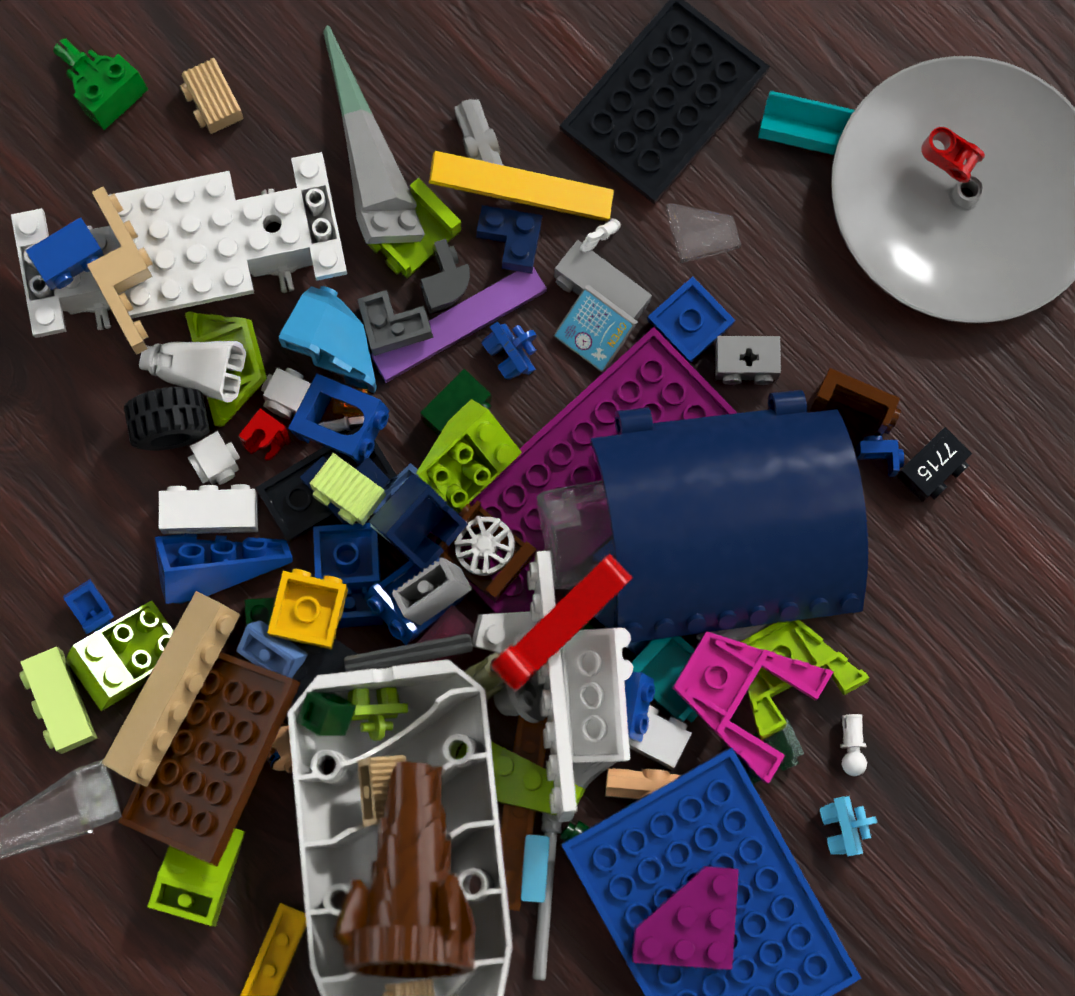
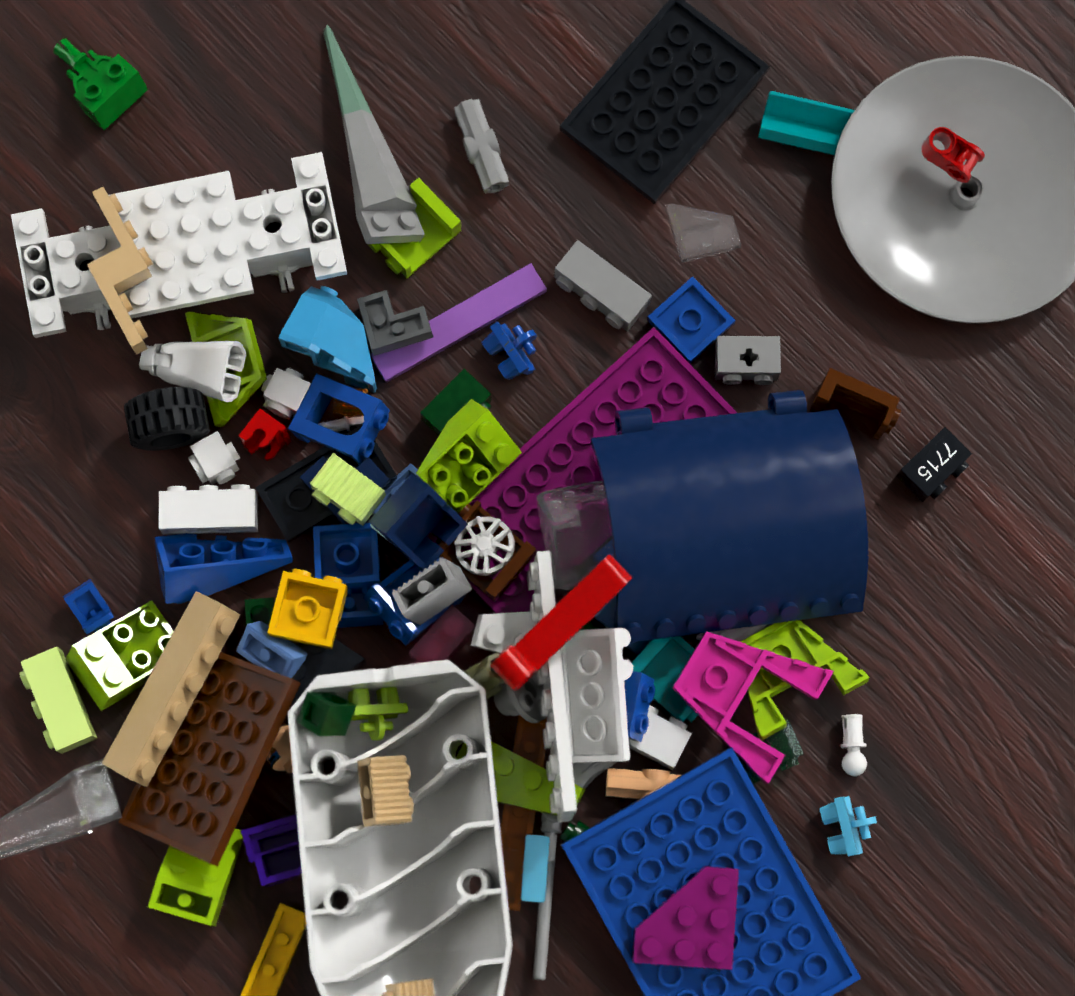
blue brick [25,217,104,290] -> none
tan brick [180,58,244,134] -> none
reddish brown cone [334,761,475,979] -> none
dark grey axle [344,634,473,672] -> none
dark grey brick [419,239,470,314] -> none
yellow tile [429,151,614,222] -> none
dark blue plate [476,205,543,274] -> none
medium azure tile [553,285,638,373] -> none
white piece [580,219,621,252] -> none
blue bracket [855,435,904,477] -> none
none -> dark purple plate [241,814,302,887]

